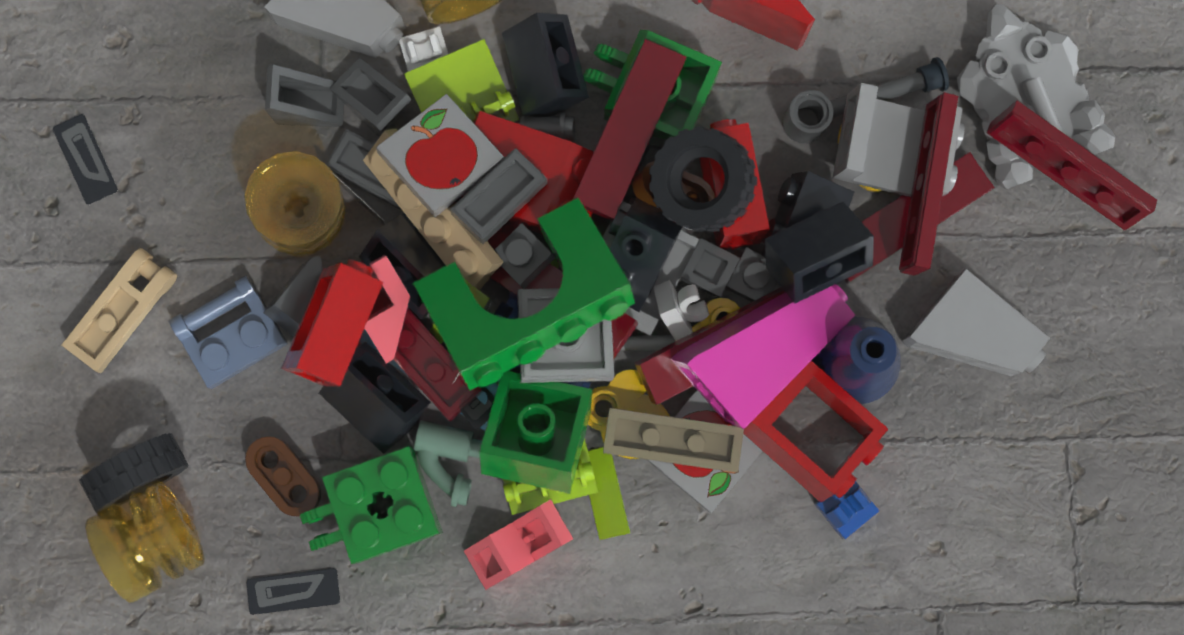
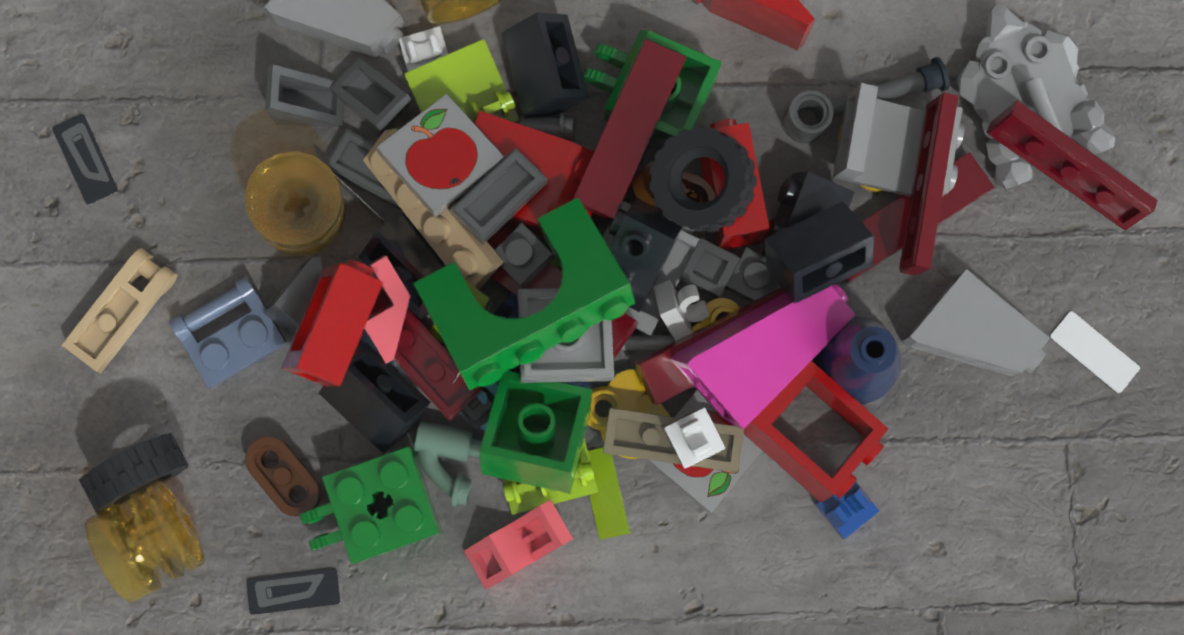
none -> white tile [664,407,726,469]
none -> white sticker [1051,311,1140,393]

